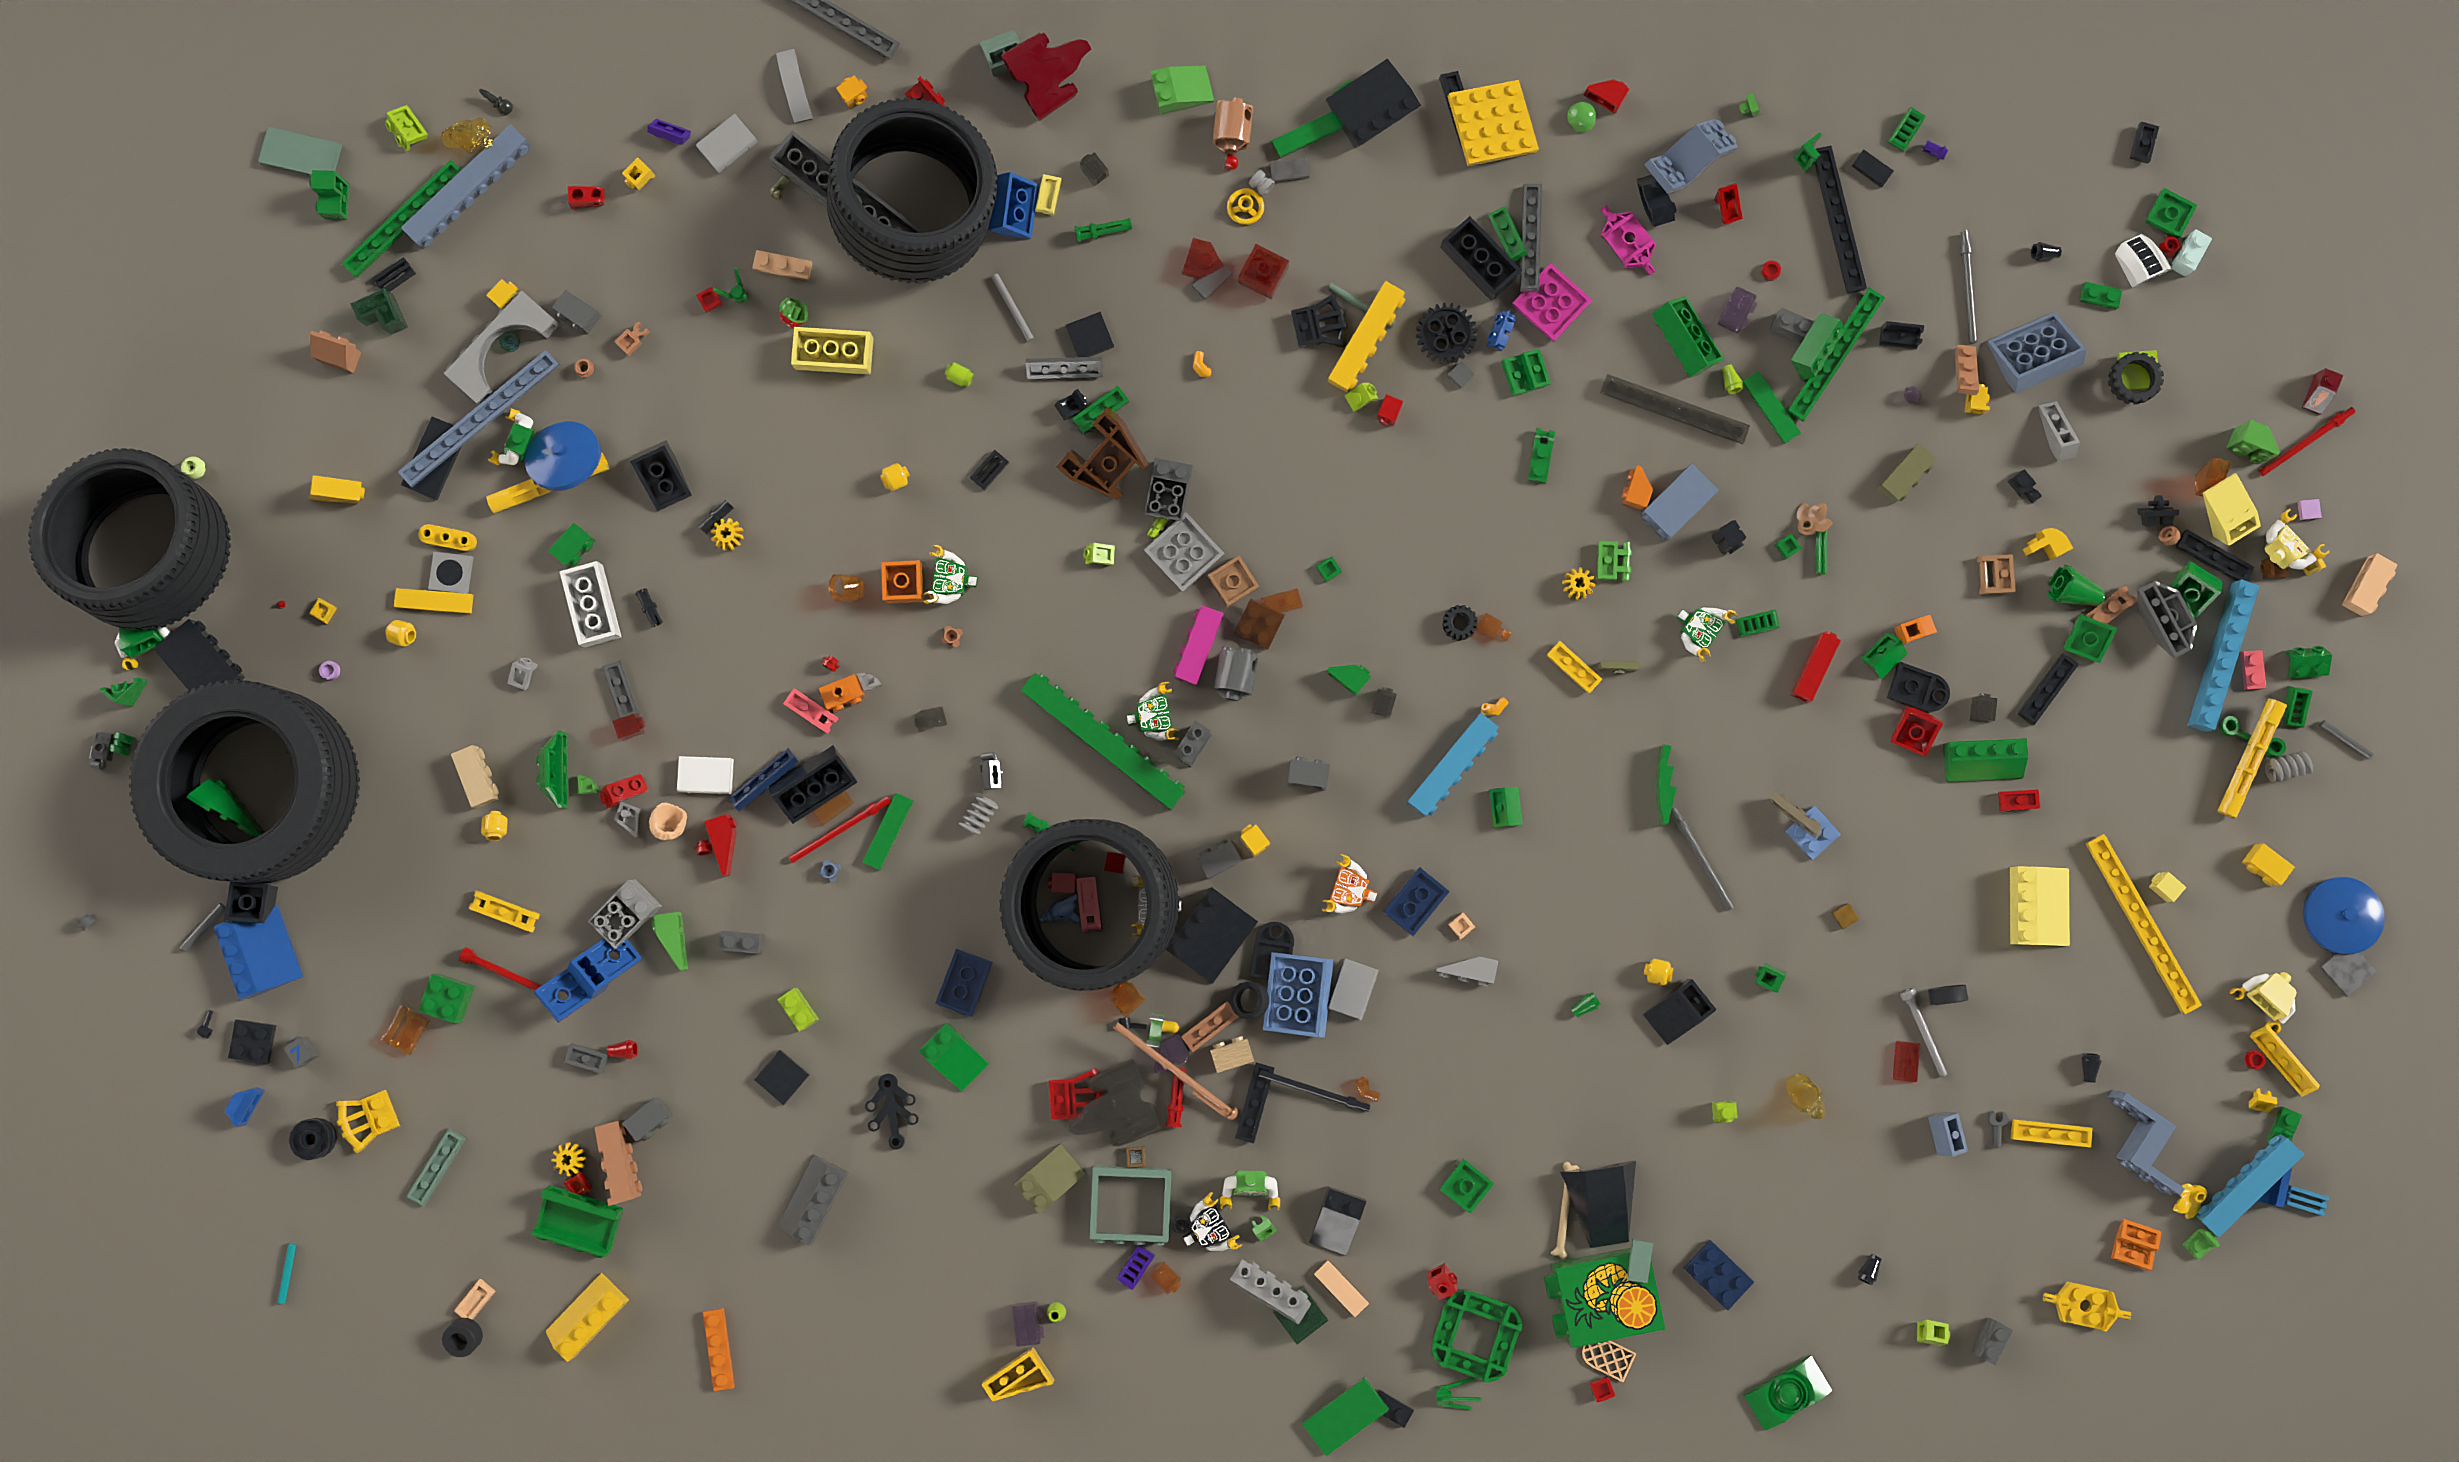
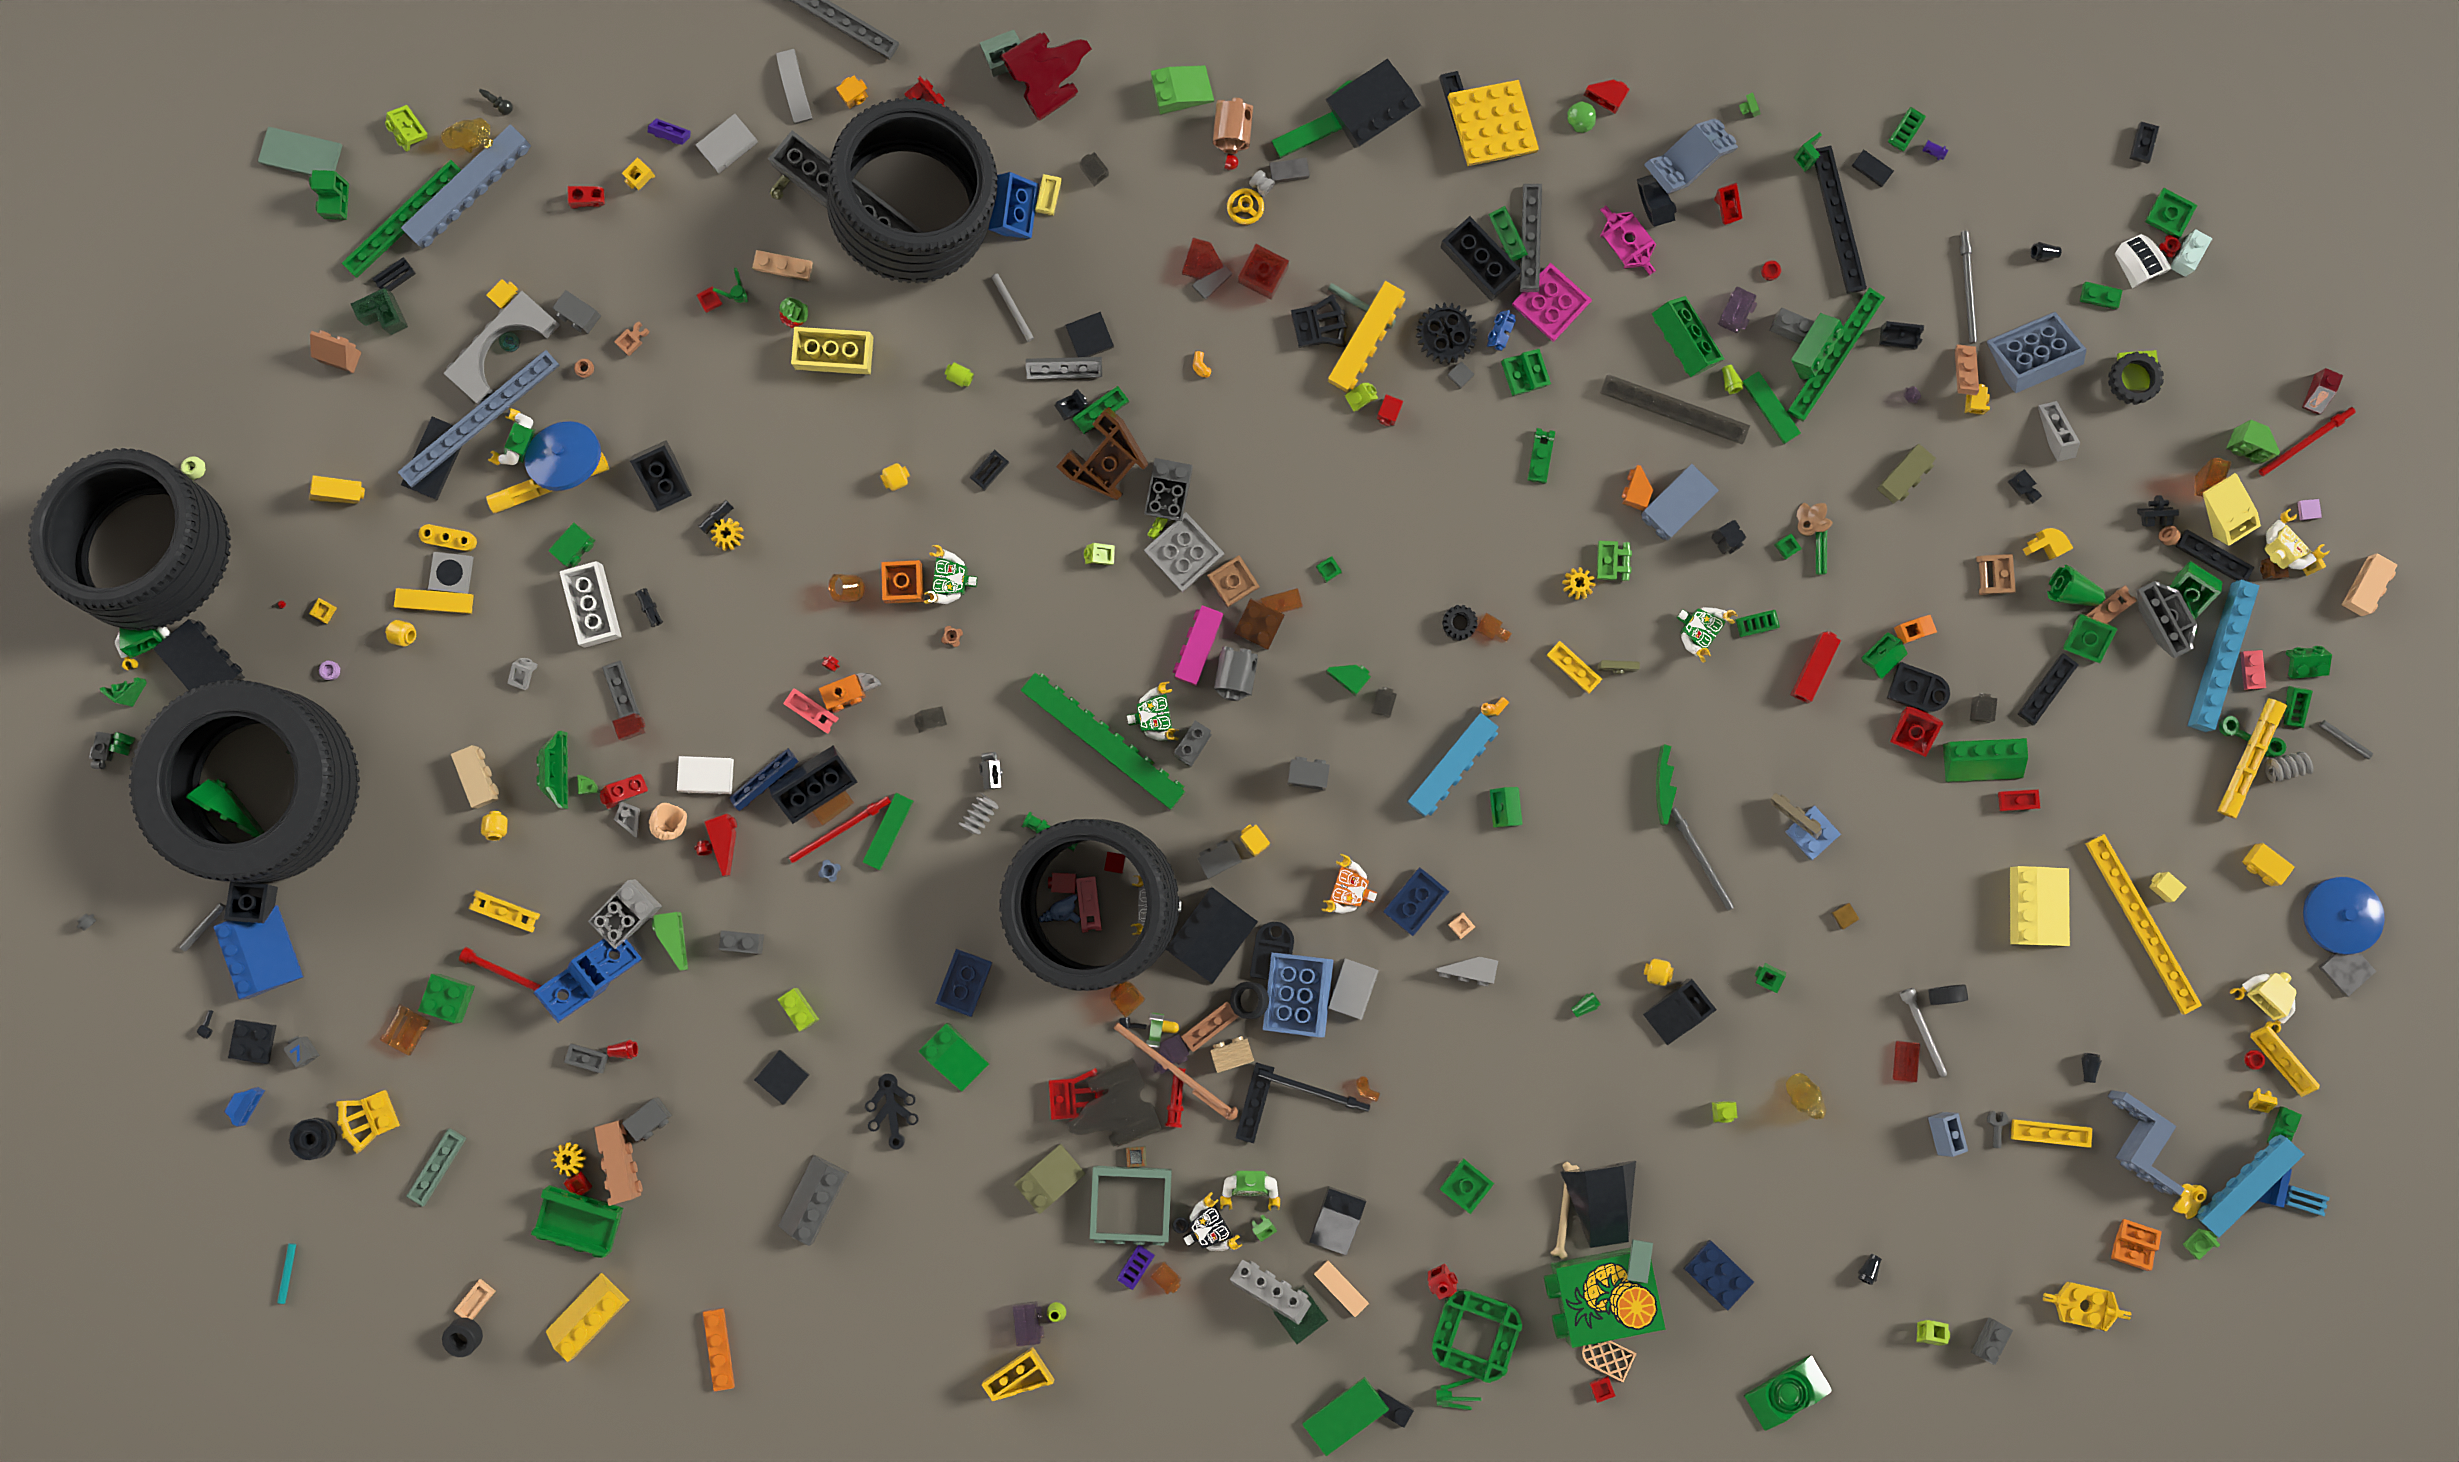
green pin [1074,218,1132,243] -> none

